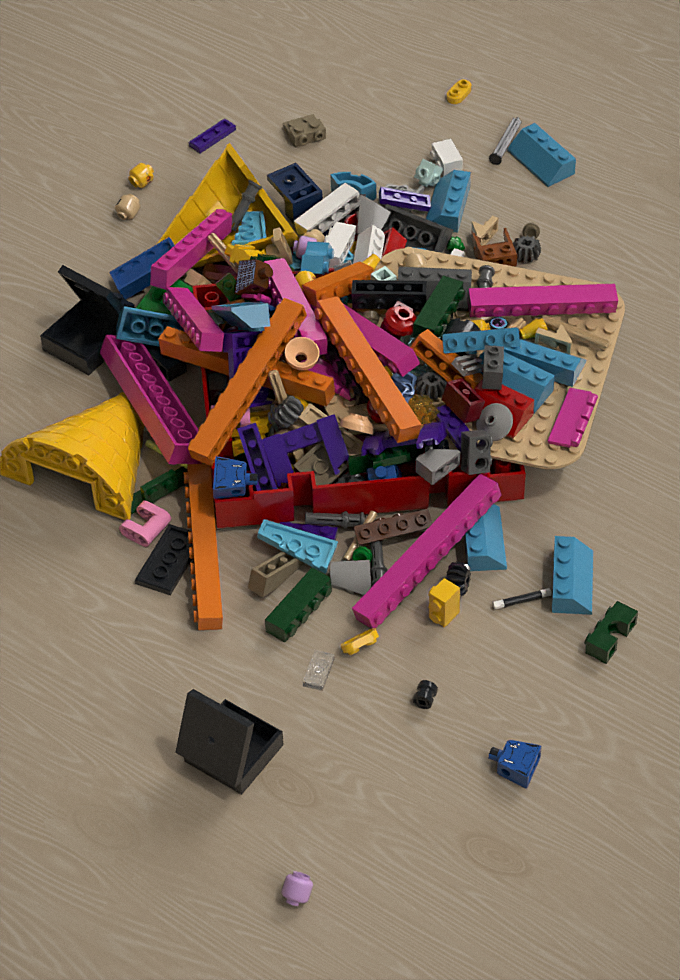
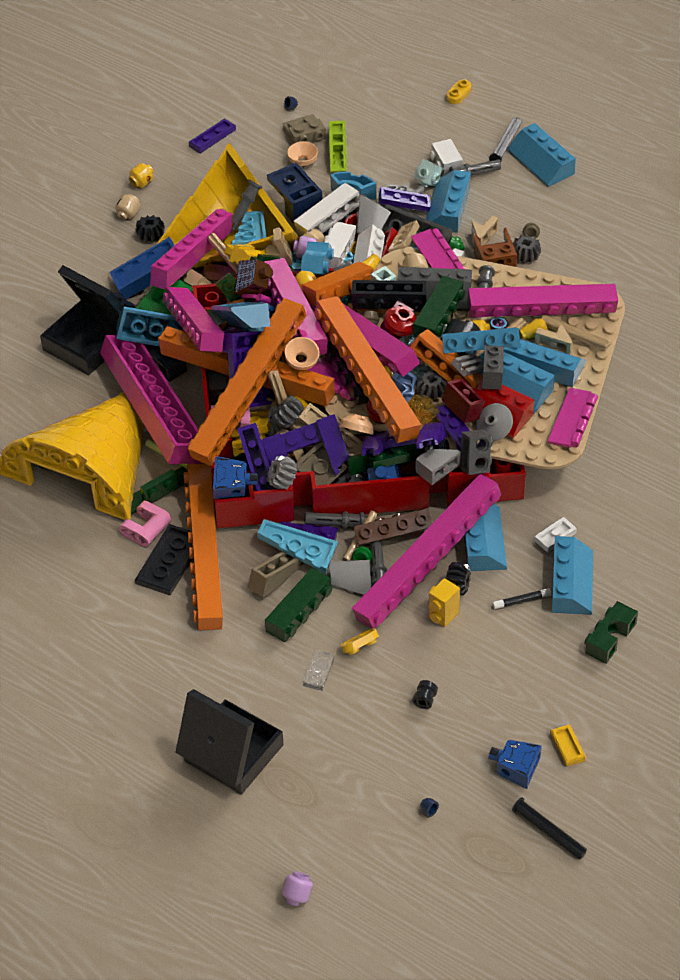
none -> black gear [135,215,165,243]
none -> light grey gear [267,456,298,489]
none -> dark blue hinge [284,96,298,110]
none -> light nougat piece [287,141,318,167]
none -> lime slope [329,121,347,173]
none -> tan plate [388,220,420,253]
none -> dark pink windscreen [411,228,465,269]
none -> dark blue hinge [420,798,439,817]
none -> dark grey pin [449,159,501,176]
none -> black axle [512,797,587,859]
none -> white plate [534,517,577,553]
none -> yellow tile [550,724,586,767]

